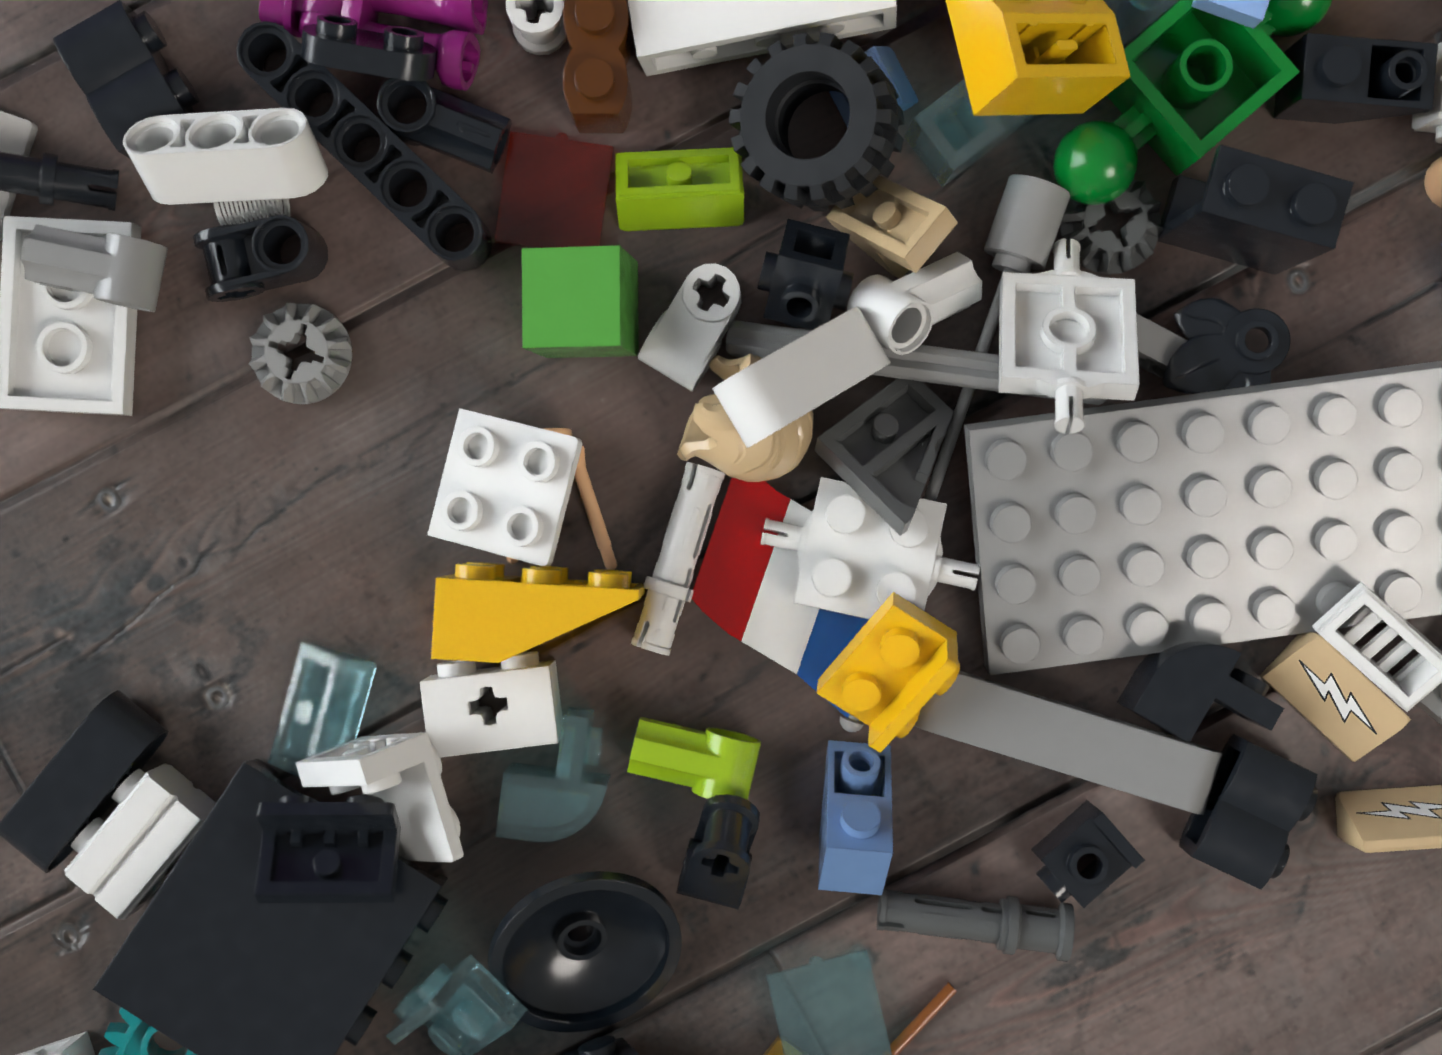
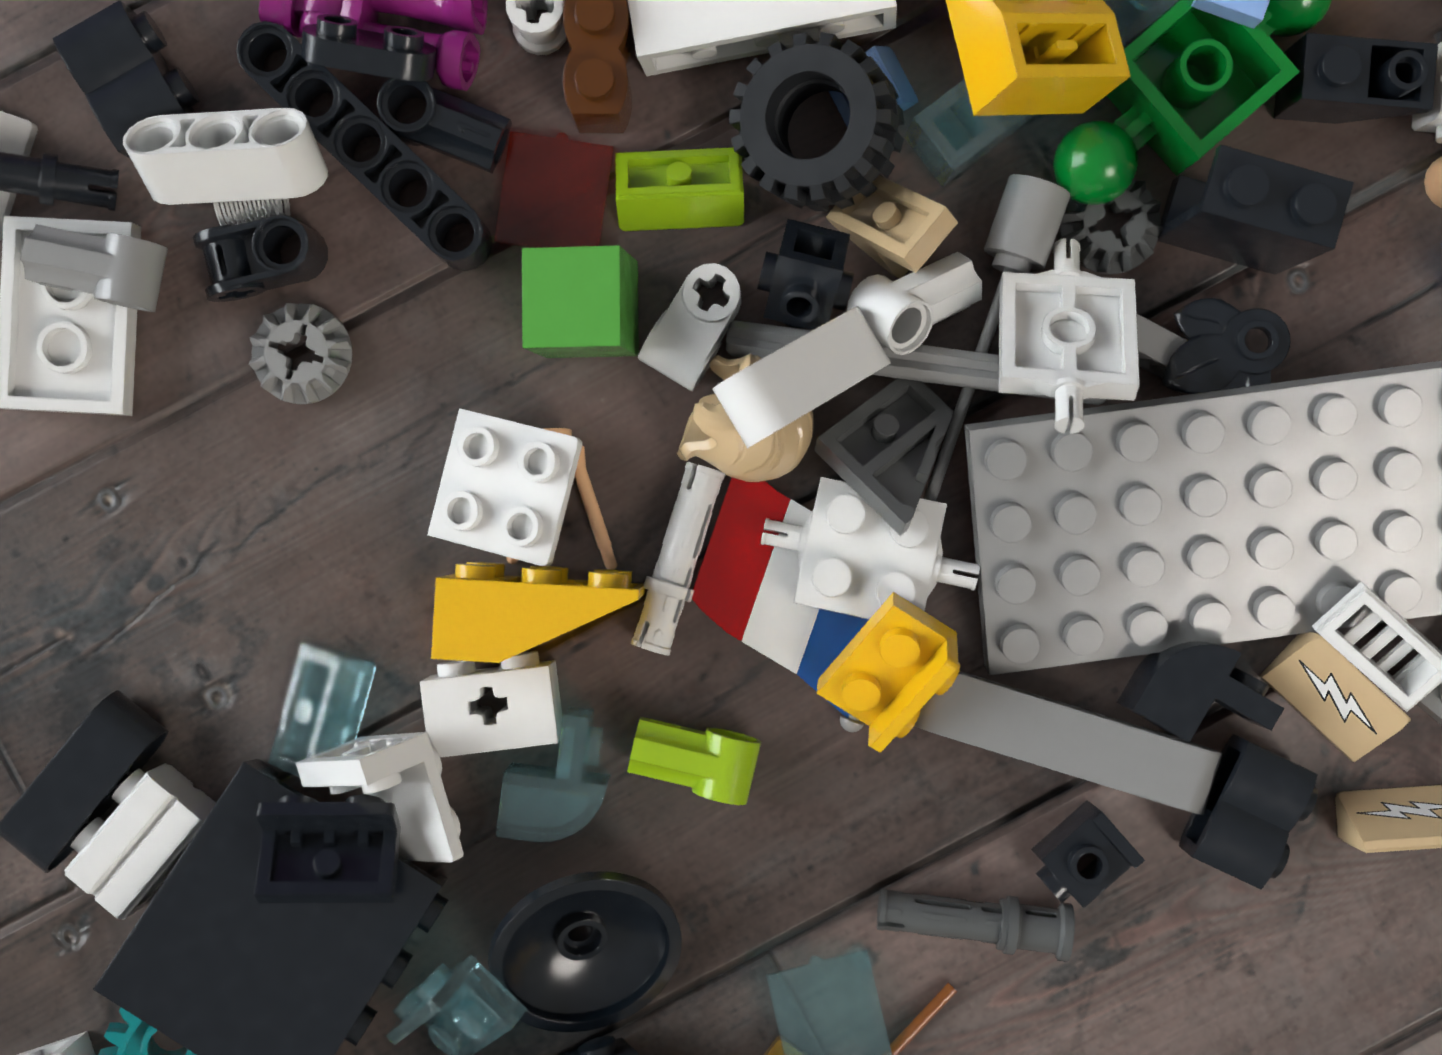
black piece [676,794,760,910] -> none
medium blue slope [818,740,893,895] -> none

